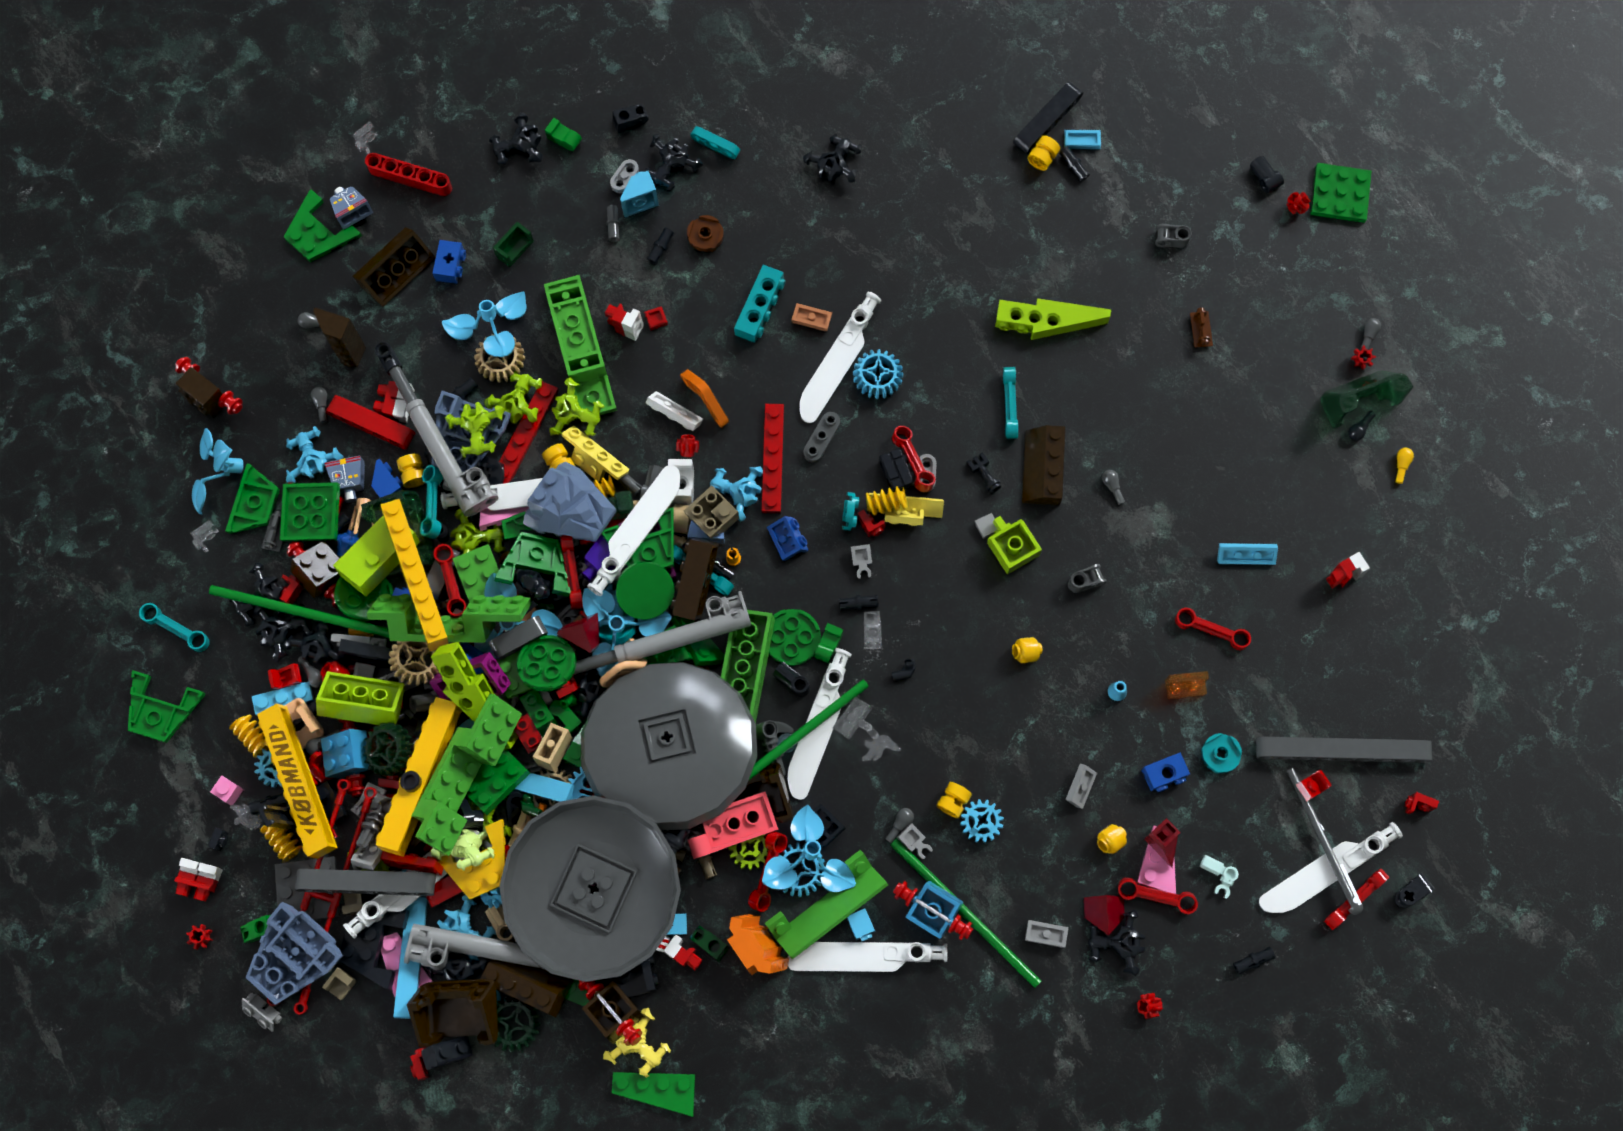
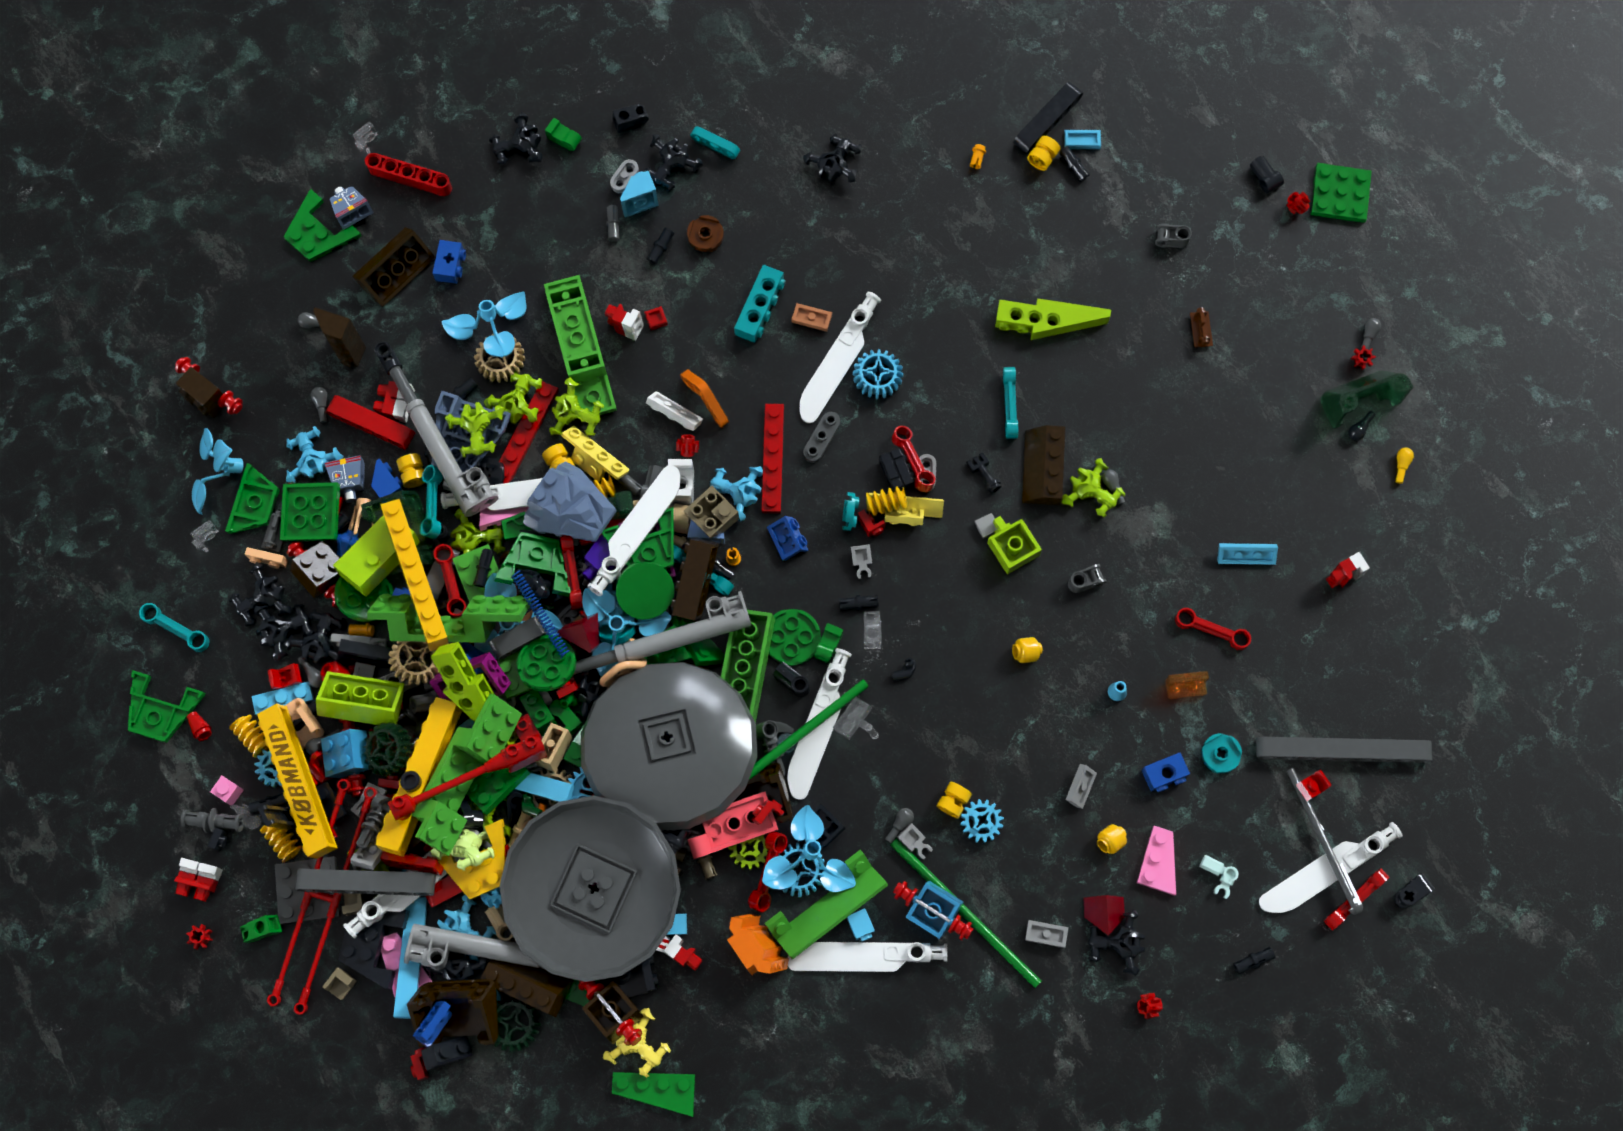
green piece [209,585,389,638] -> none
light grey hinge [242,993,282,1032] -> none
sand blue wedge [246,902,342,1005] -> none
red bracket [280,574,303,605] -> none
dark green panel [493,222,534,267] -> none
dark green leg [689,925,730,963] -> none
clear piece [862,735,901,761] -> none
red piece [1118,877,1198,914] -> none
dark red slope [1145,818,1181,868] -> none
red bracket [1405,792,1439,814] -> none
none -> dark grey piece [180,808,244,833]
none -> red cone [186,711,212,741]
none -> light nougat plate [245,547,288,569]
none -> red bar [387,734,547,821]
none -> blue bracket [413,1001,452,1047]
none -> black axle [473,548,494,588]
none -> blue piece [512,570,570,658]
none -> red bracket [752,800,784,825]
none -> light orange pin [970,144,986,169]
none -> lime piece [1061,458,1125,517]

